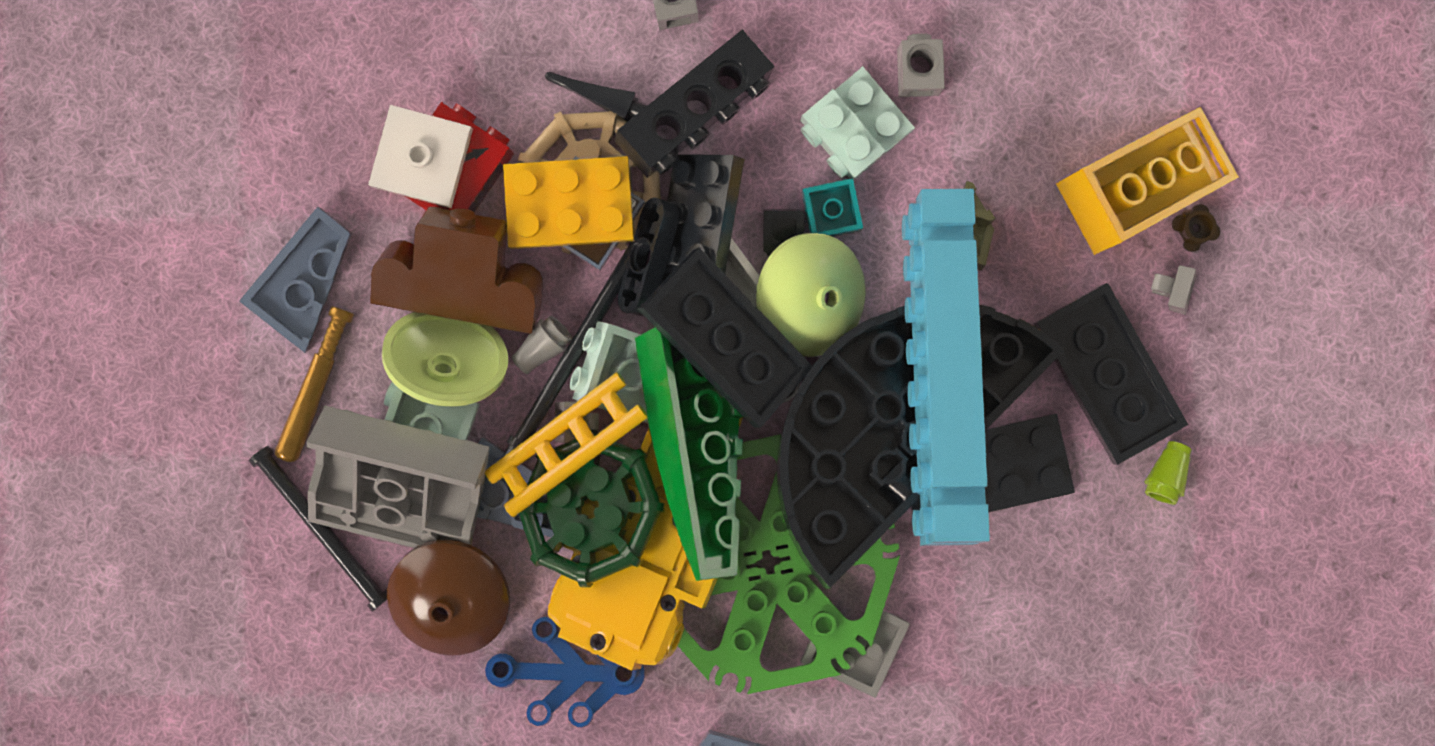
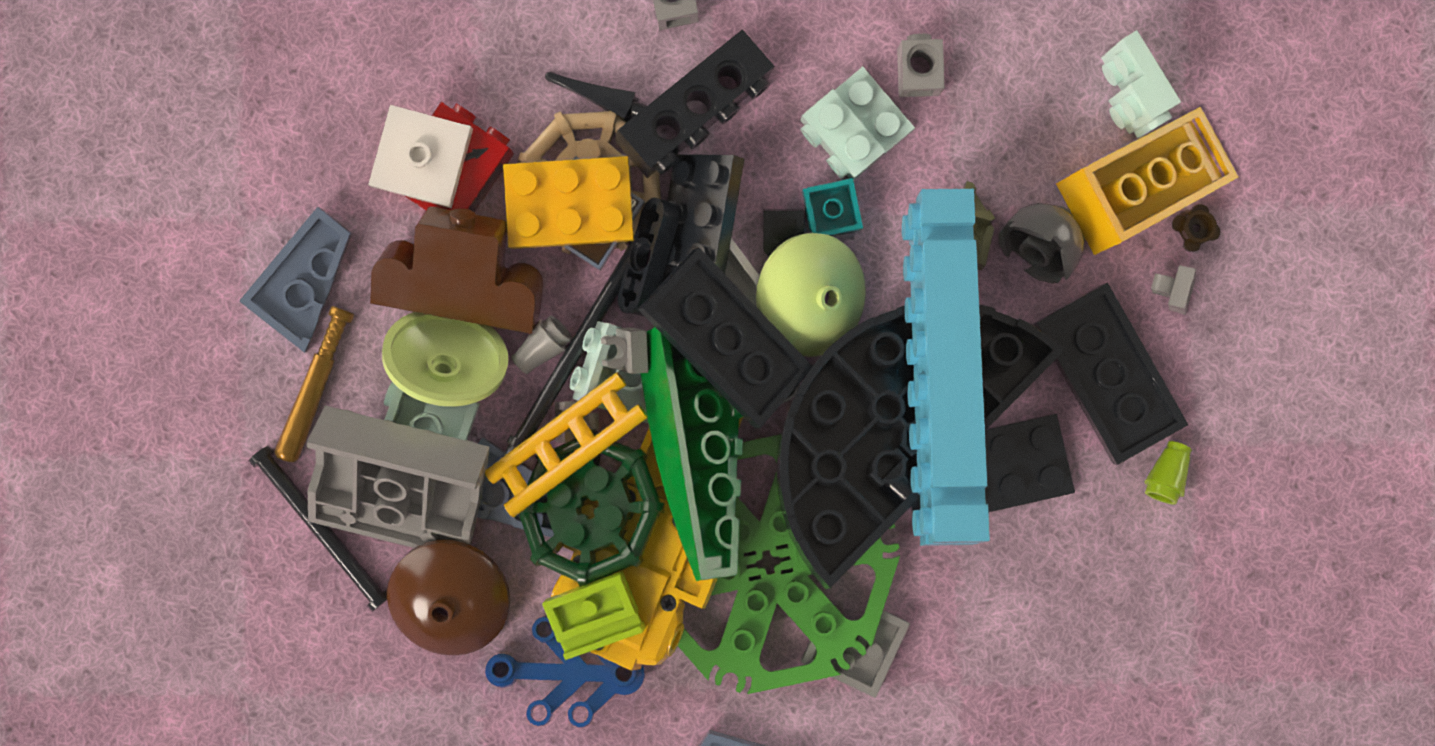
none -> lime plate [542,571,646,660]
none -> light grey tile [601,327,648,374]
none -> dark grey cylinder [998,203,1084,284]
none -> light aqua plate [1101,30,1181,139]

